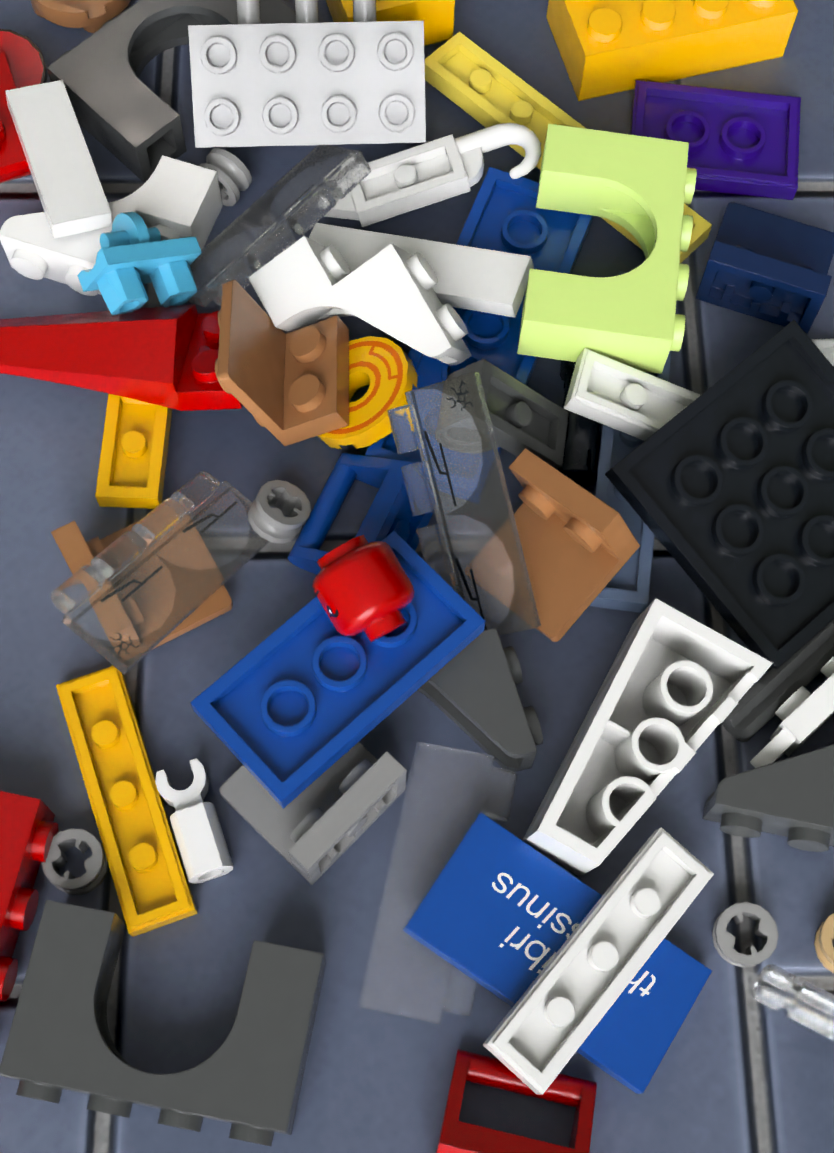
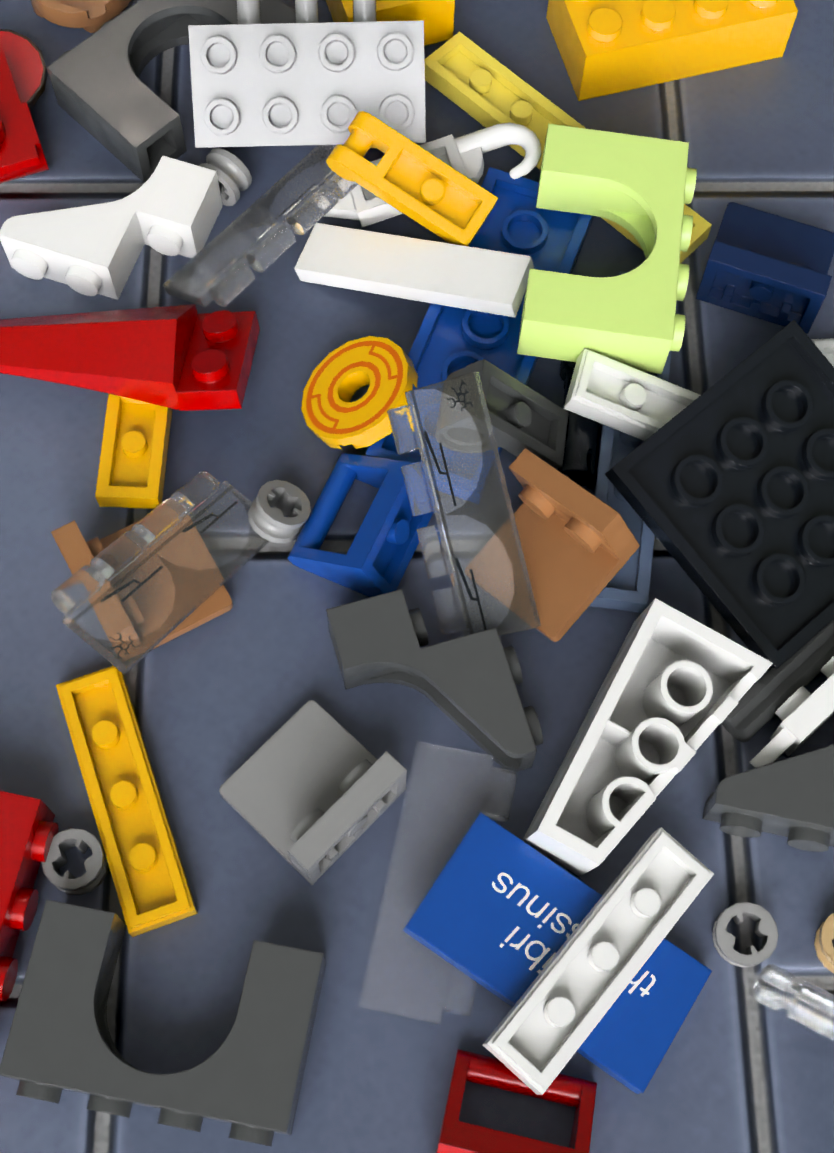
white tile [5,80,112,238] -> none
medium azure hips [77,212,202,316] -> none
white bar [155,758,233,884] -> none
blue plate [190,531,486,809] -> none
medium nougat bracket [215,279,349,446] -> none
white arch [248,236,472,365] -> none
red head [312,535,415,642] -> none
dark purple tile [630,80,801,200] -> none
none -> yellow plate [326,111,498,246]

